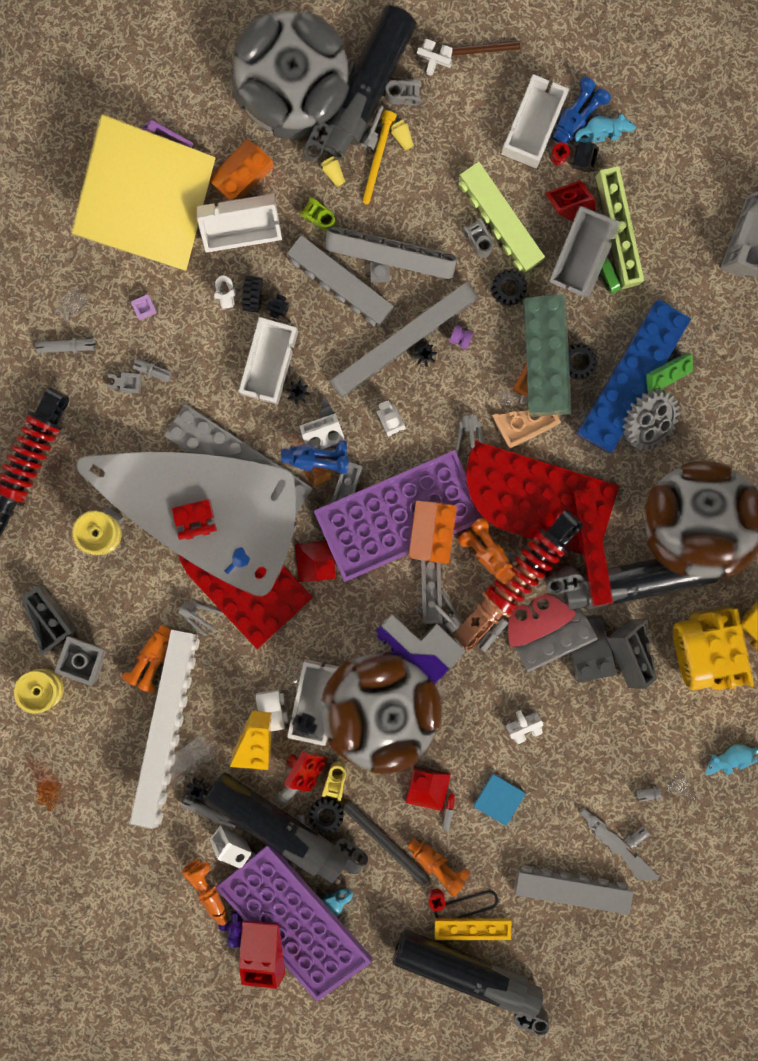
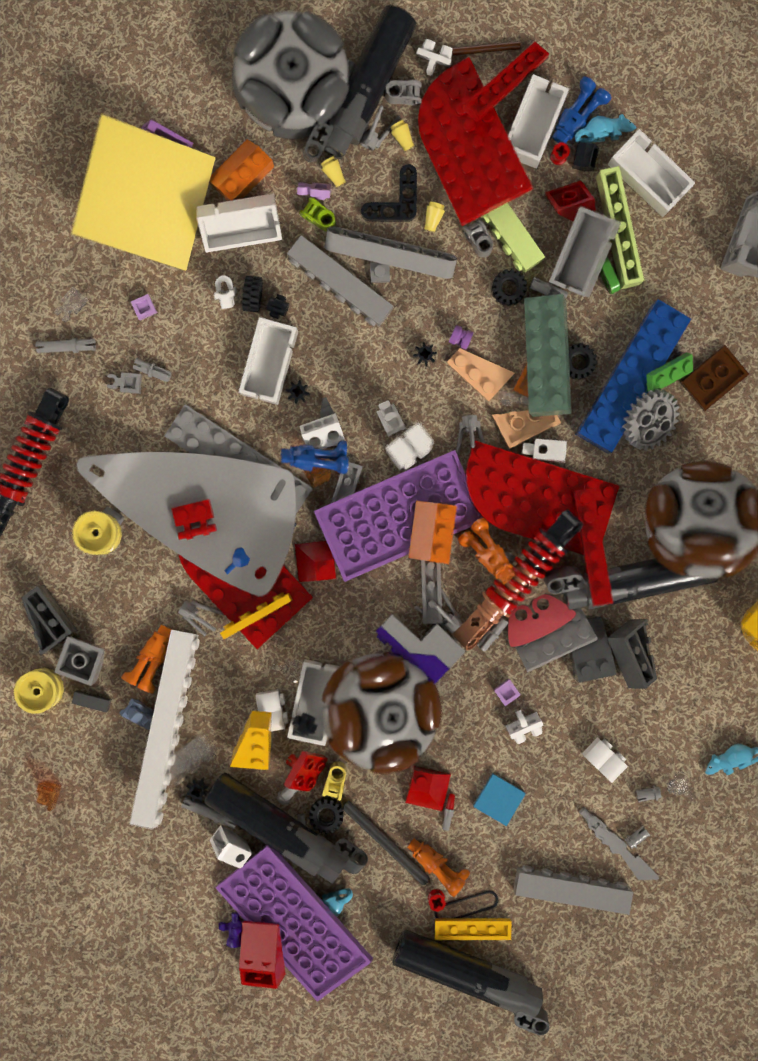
orange piece [182,860,228,925] -> none
light grey beam [330,282,479,398] -> none
yellow piece [362,110,397,205] -> none
yellow brick [673,606,754,691] -> none
none -> dark grey piece [71,690,112,712]
none -> sand blue hips [119,698,154,730]
none -> yellow plate [220,592,293,639]
none -> lavender plate [297,182,331,200]
none -> black beam [361,164,417,222]
none -> white piece [386,423,433,471]
none -> red plate [418,57,533,226]
none -> light yellow cone [424,201,445,232]
none -> light nougat wing [447,348,515,402]
none -> red plate [463,42,549,122]
none -> lavender plate [493,679,520,706]
none -> white torso [523,439,567,463]
none -> light grey axle [529,277,568,298]
none -> white brick [582,737,628,782]
none -> white piece [608,129,695,217]
none -> reddish brown tile [680,345,749,411]

